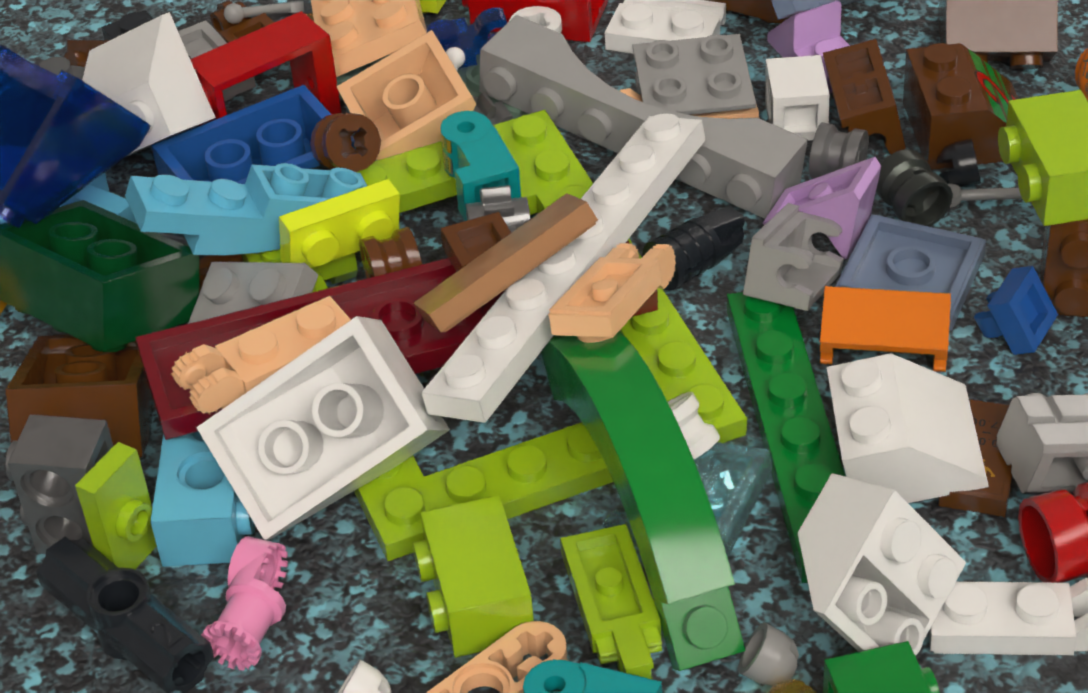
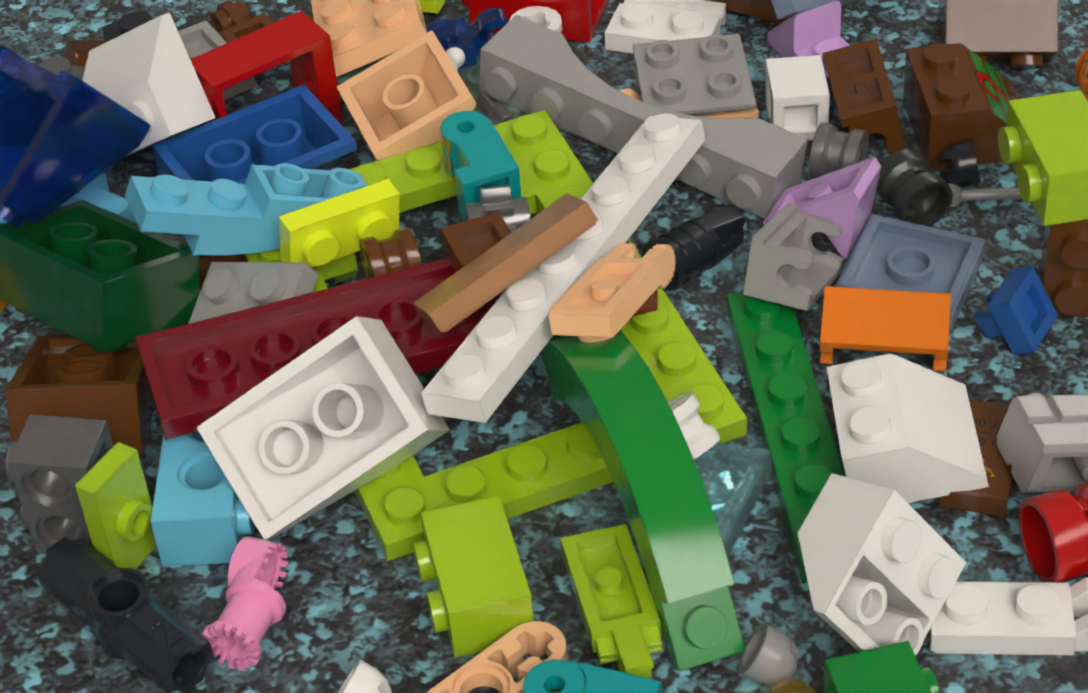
light nougat hinge [171,296,351,414] -> none
light grey hinge [224,1,304,24] -> none
reddish brown wheel [310,113,381,172] -> none

